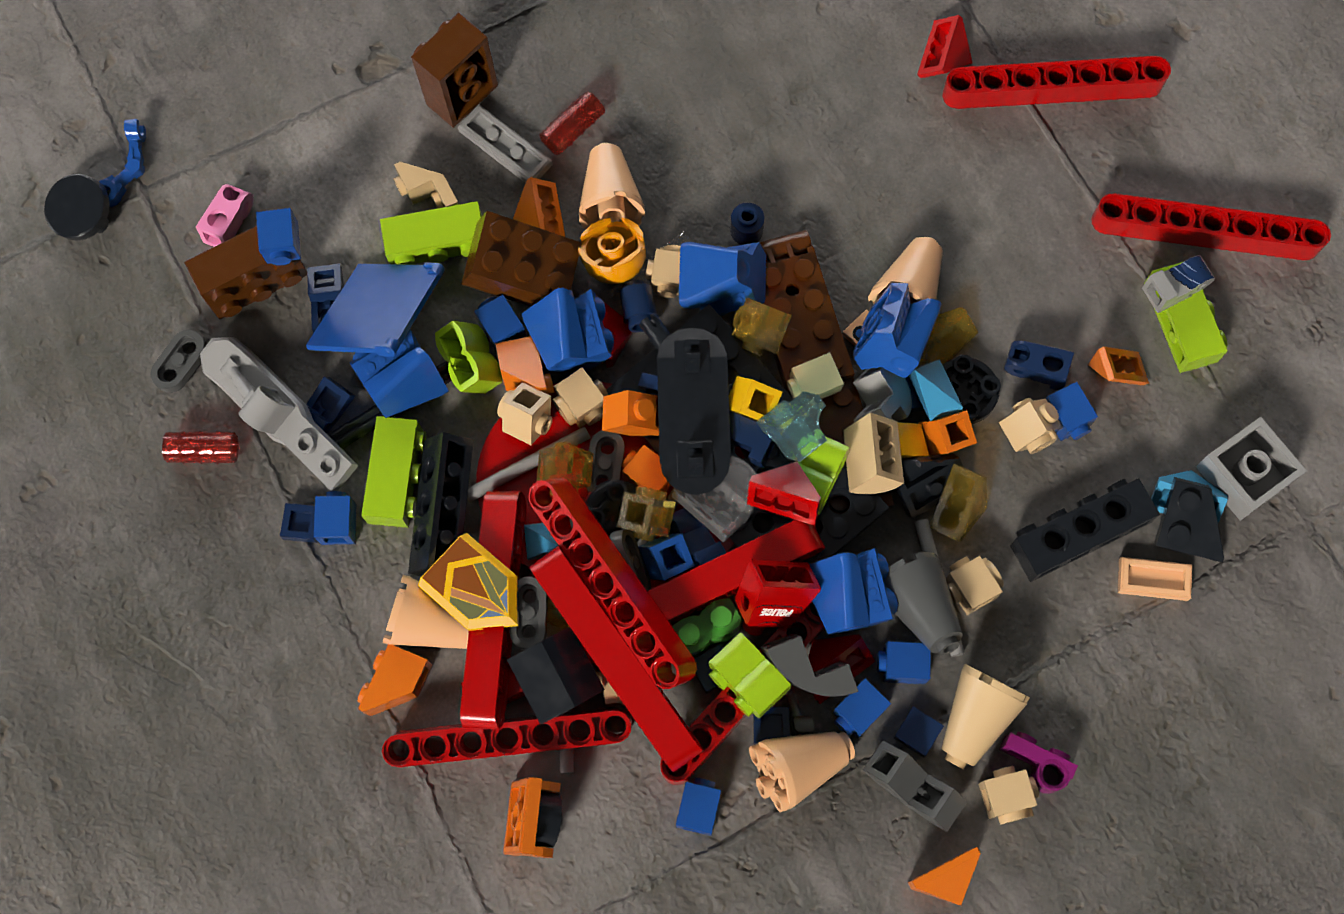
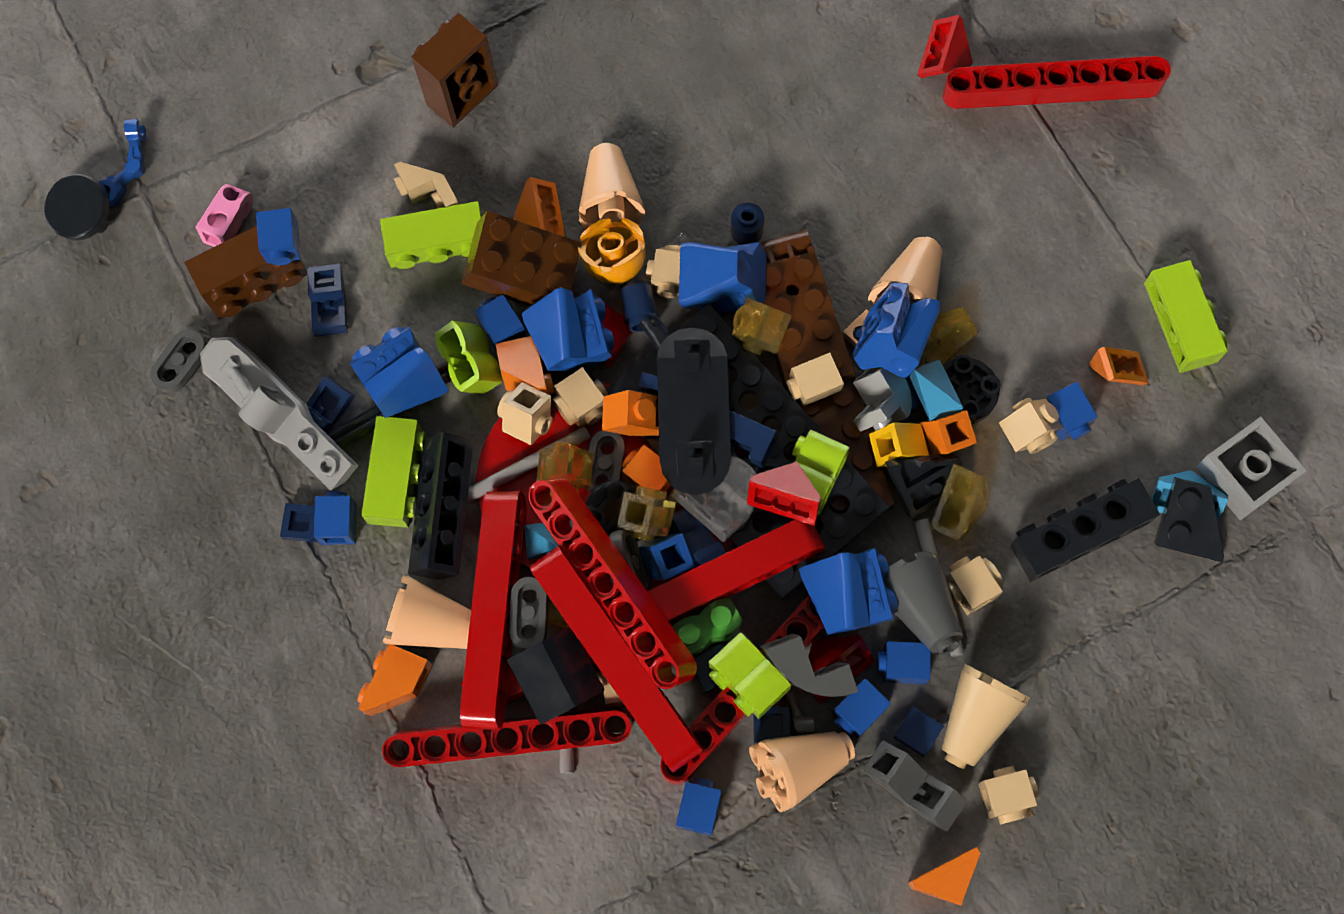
clear red axle [162,431,239,464] -> none
blue piece [306,262,445,357] -> none
tile [418,533,519,631] -> none
light grey tile [458,104,553,183] -> none
orange piece [503,777,562,858] -> none
clear red axle [539,91,605,155] -> none
yellow brick [729,376,782,425] -> none
red torso [735,559,821,636] -> none
clear light blue brick [756,391,827,462] -> none
tan brick [843,412,904,494] -> none
magenta plate [999,731,1078,794] -> none
dark blue leg [1004,341,1074,391] -> none
red beam [1091,193,1331,260] -> none
light nougat tile [1117,557,1192,601] -> none
light grey leg [1142,255,1215,313] -> none

